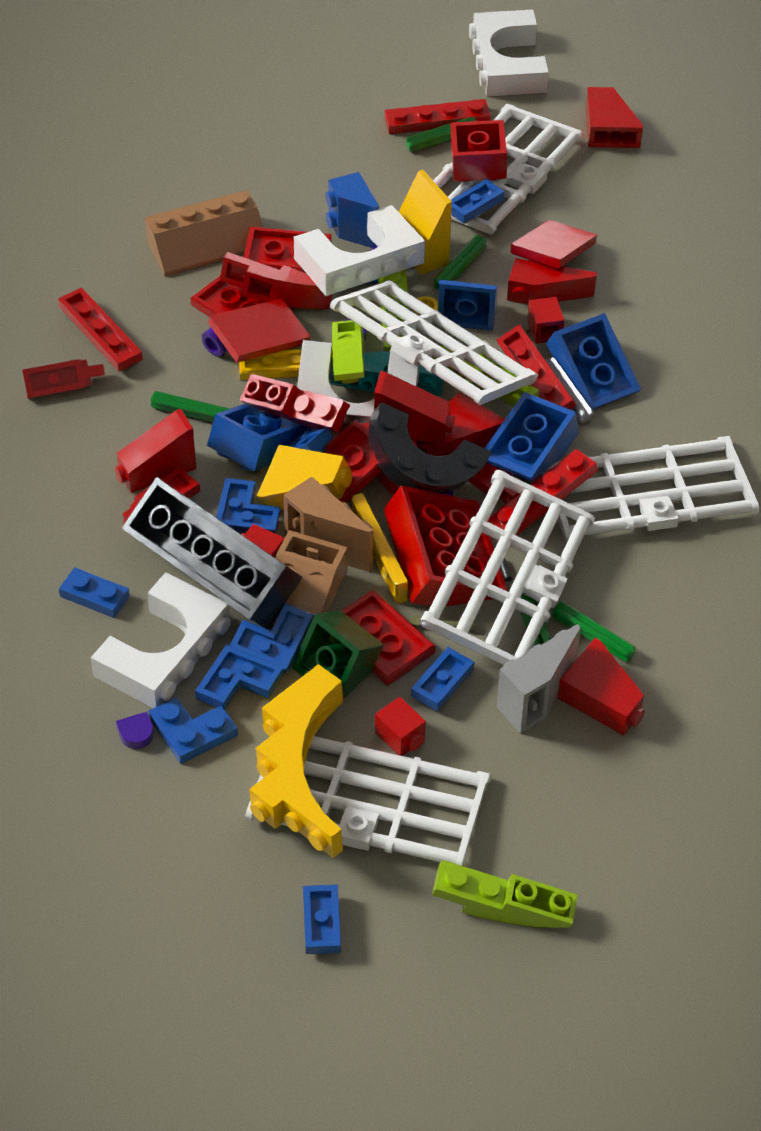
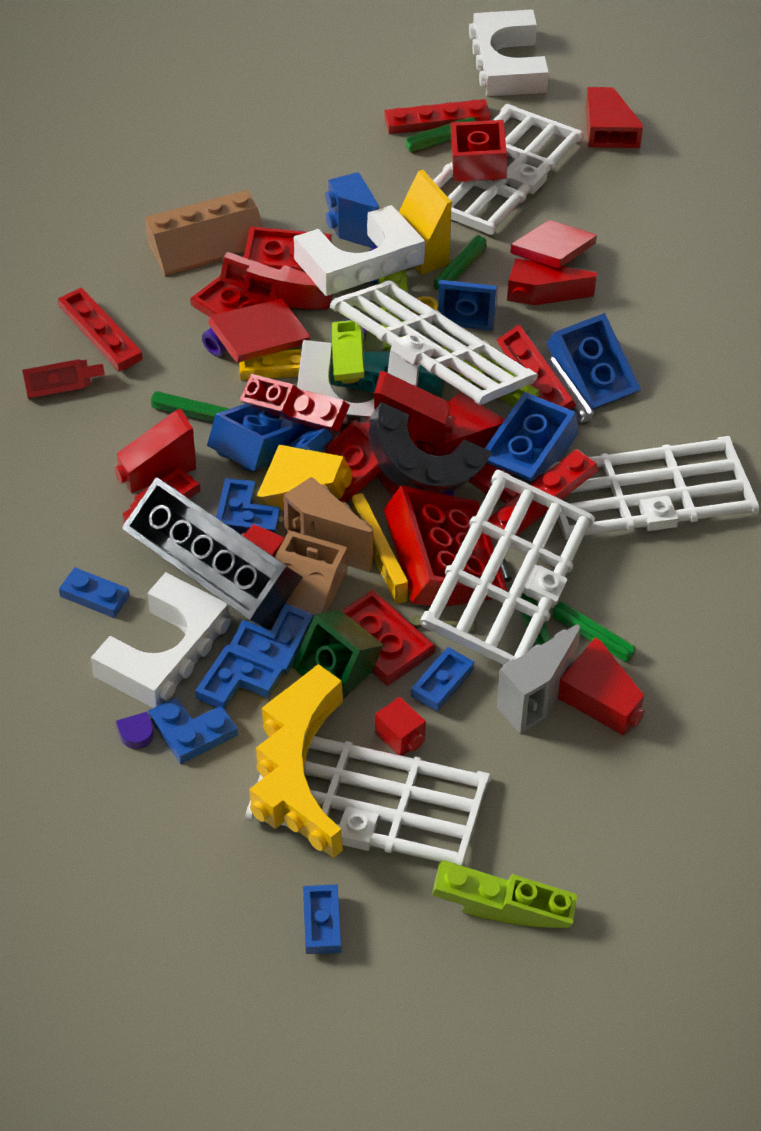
blue plate [451,179,505,224] -> none
red brick [527,297,564,344] -> none

